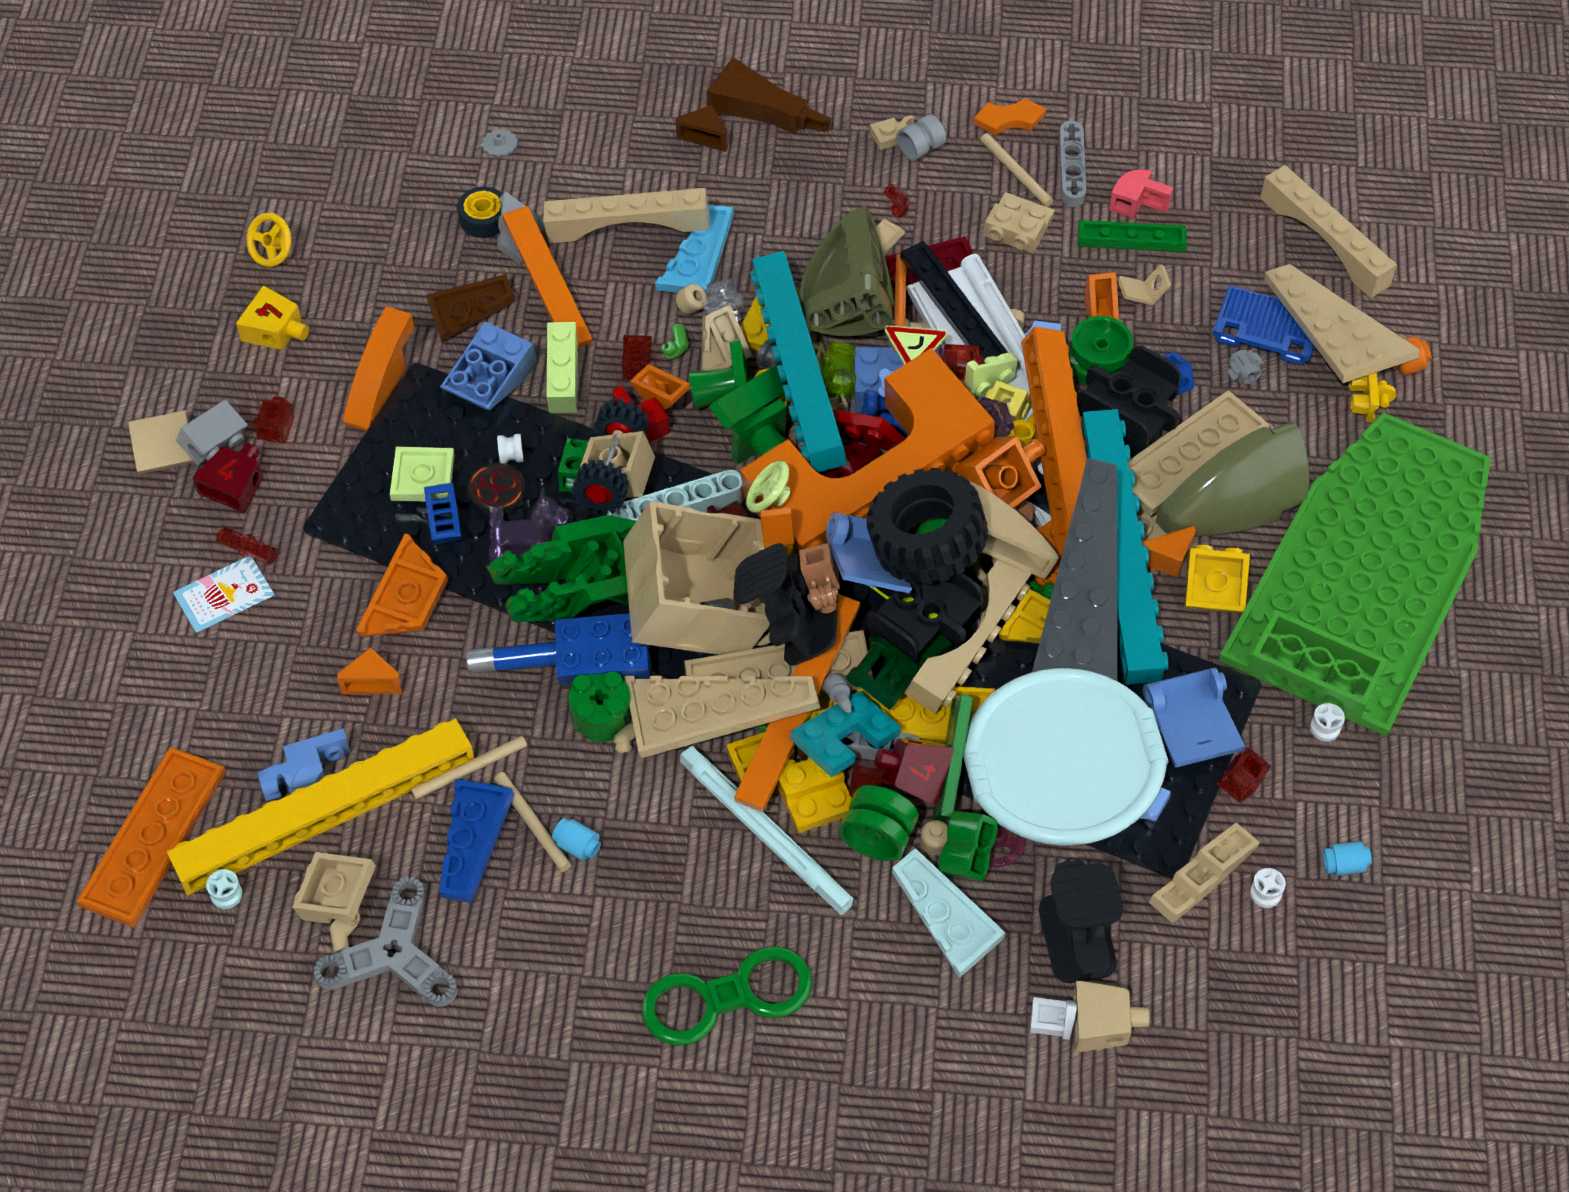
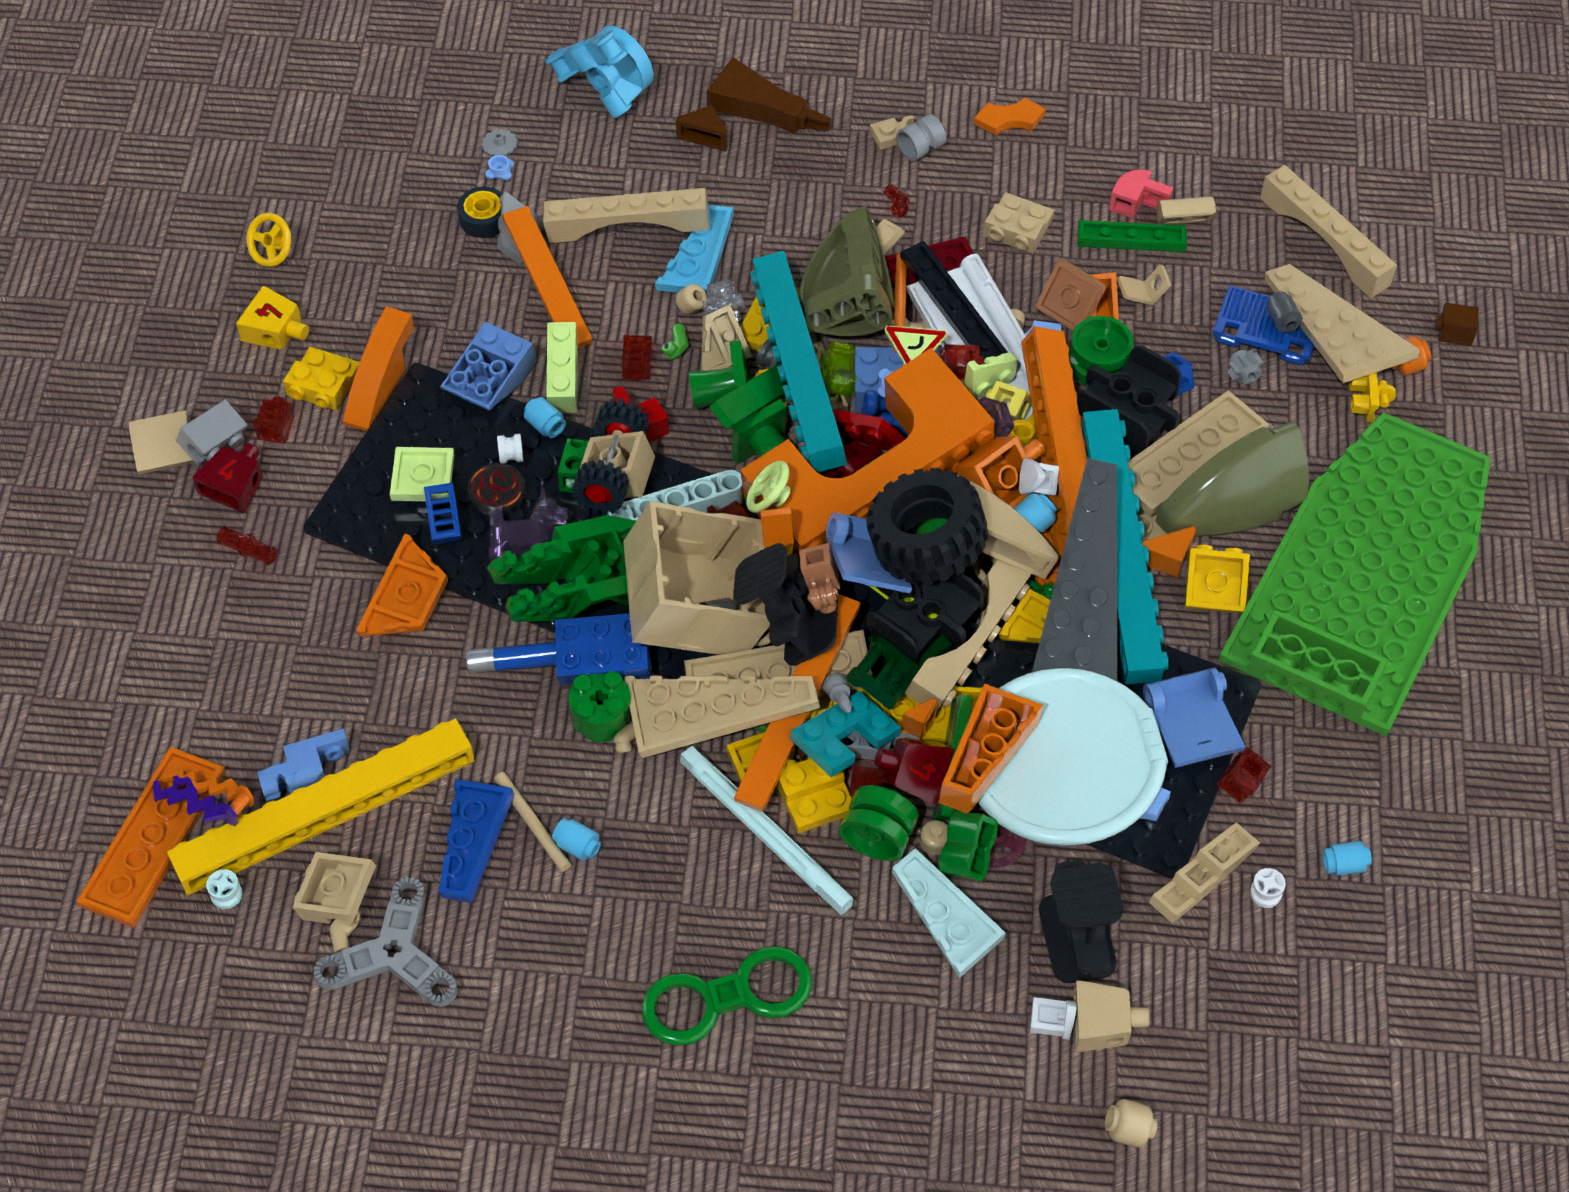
sticker [173,555,274,633] -> none
orange slope [337,647,402,694] -> none
tan bar [410,736,527,800] -> none
reddish brown wing [426,274,514,343] -> none
orange slope [630,364,691,410] -> none
tan bar [980,133,1053,207] -> none
light grey beam [1059,121,1087,207] -> none
white wheel [1310,703,1345,741] -> none
none -> piece [153,769,254,826]
none -> yellow plate [283,347,360,411]
none -> light blue plate [485,155,514,180]
none -> medium azure brick [524,397,566,438]
none -> medium azure piece [545,26,654,118]
none -> orange slope [901,698,938,739]
none -> orange wedge [938,684,1043,814]
none -> medium azure head [1013,493,1057,534]
none -> white tile [1019,458,1059,496]
none -> nougat tile [1035,258,1107,331]
none -> tan head [1105,1099,1157,1148]
none -> tan brick [1156,196,1216,225]
none -> dark grey brick [1267,291,1303,332]
none -> reddish brown brick [1434,303,1479,346]

